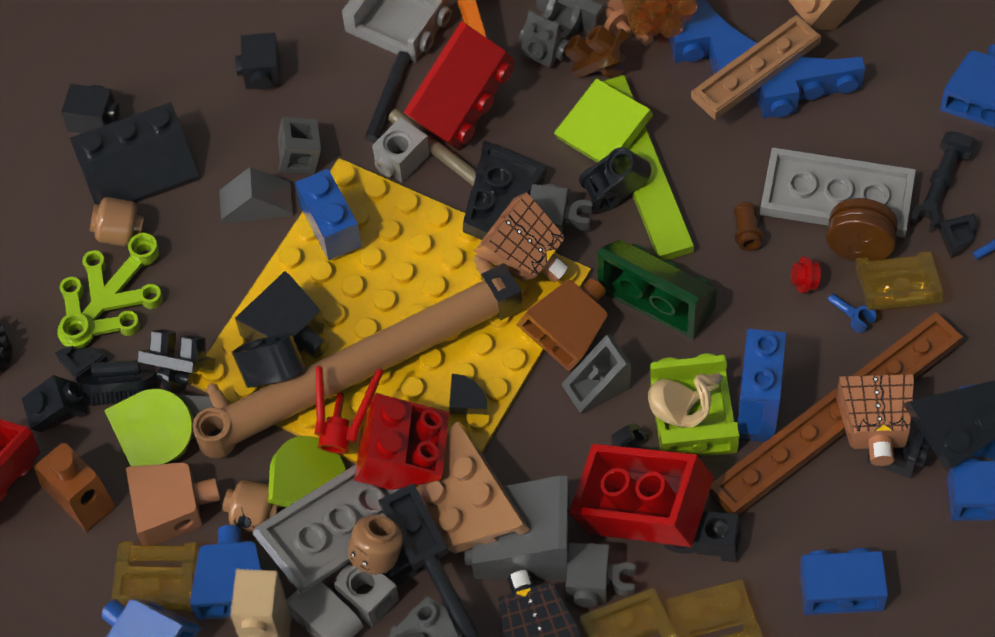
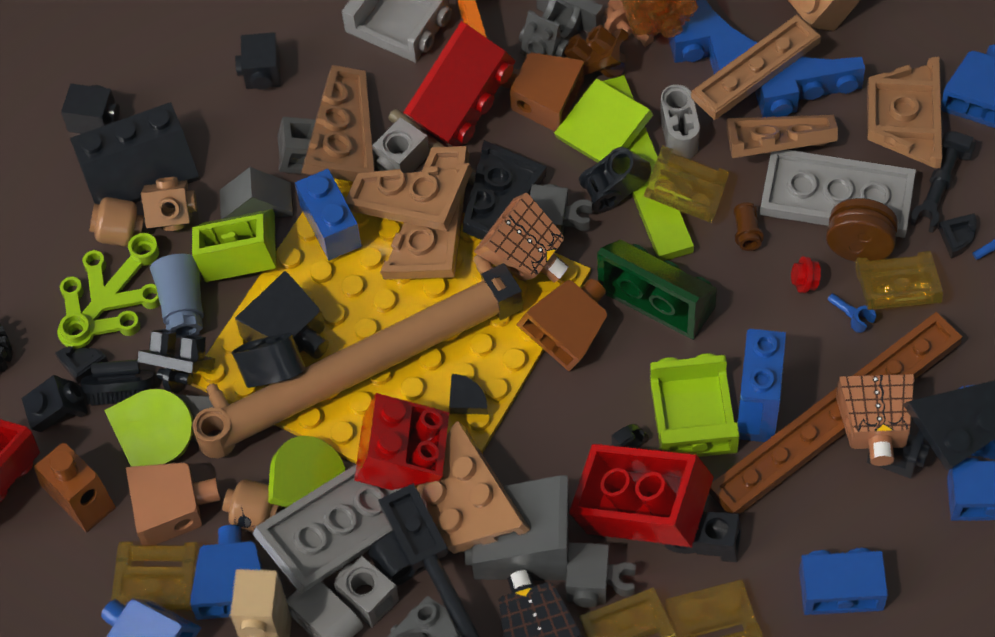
red plant [314,366,383,454] -> none
medium nougat head [347,515,403,575] -> none
black bar [365,51,411,143] -> none
dark grey slope [561,335,631,413] -> none
tan piece [648,373,723,428] -> none
none -> medium nougat brick [141,177,197,231]
none -> sand blue plant [150,254,203,338]
none -> lime slope [192,209,276,282]
none -> medium nougat wing [301,65,374,182]
none -> medium nougat wing [345,163,472,231]
none -> medium nougat wing [380,146,470,279]
none -> dark orange torso [500,53,585,131]
none -> clear yellow plate [643,145,729,223]
none -> light grey beam [660,84,700,160]
none -> medium nougat wing [727,115,838,158]
none -> medium nougat wing [867,57,942,168]

